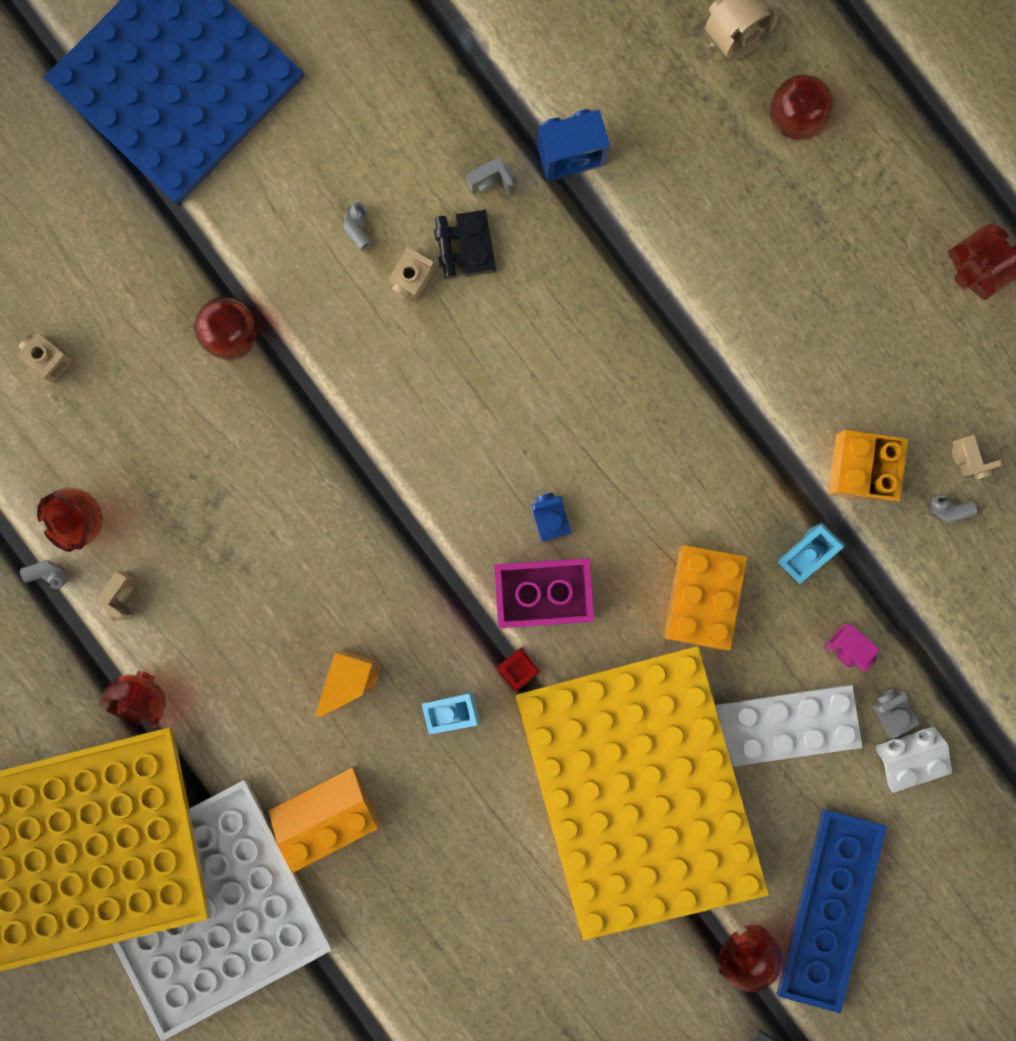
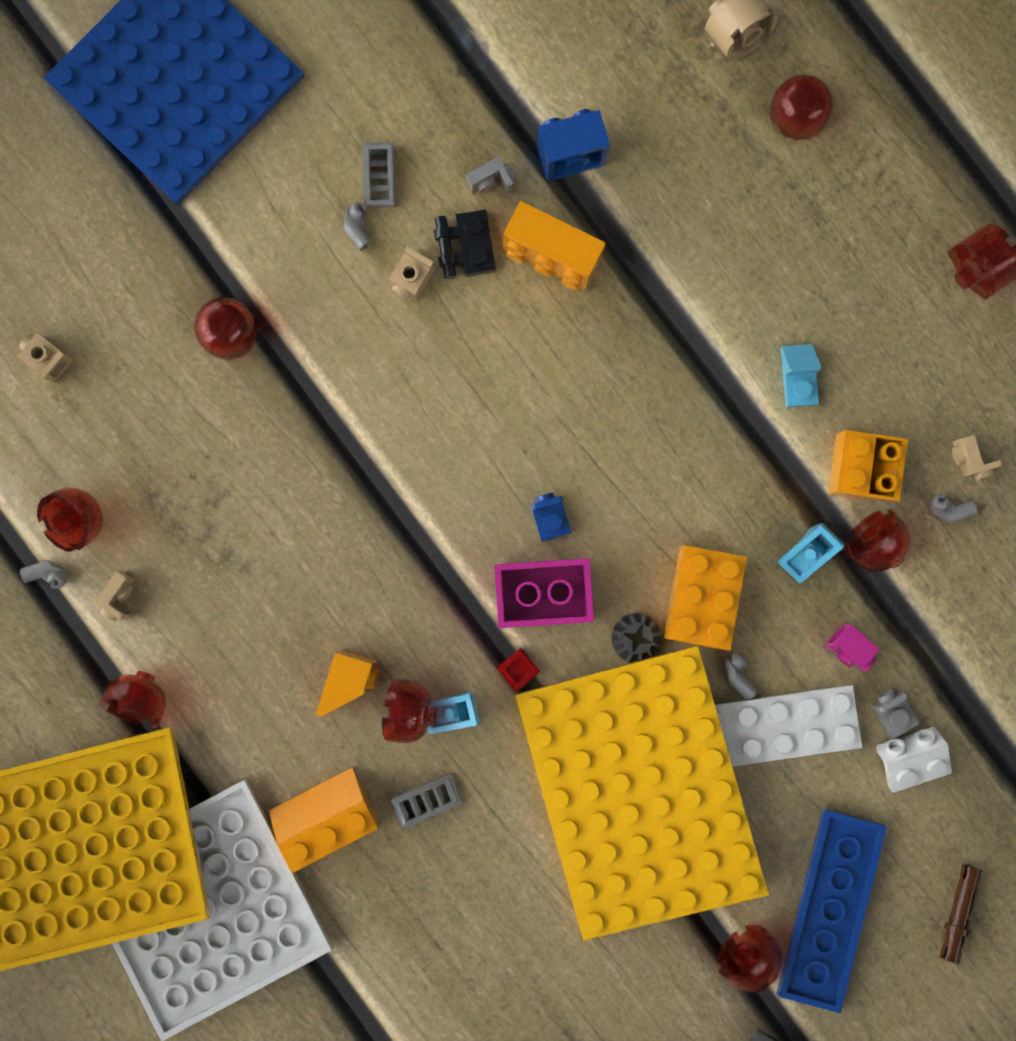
none -> light grey slope [362,143,395,207]
none -> clear red cylinder [382,679,437,744]
none -> light grey slope [391,773,463,829]
none -> light orange brick [503,201,606,291]
none -> dark grey gear [612,613,662,663]
none -> light grey arm [725,652,757,700]
none -> medium azure slope [780,344,821,408]
none -> clear red cylinder [845,509,911,572]
none -> reddish brown pin [939,864,983,964]

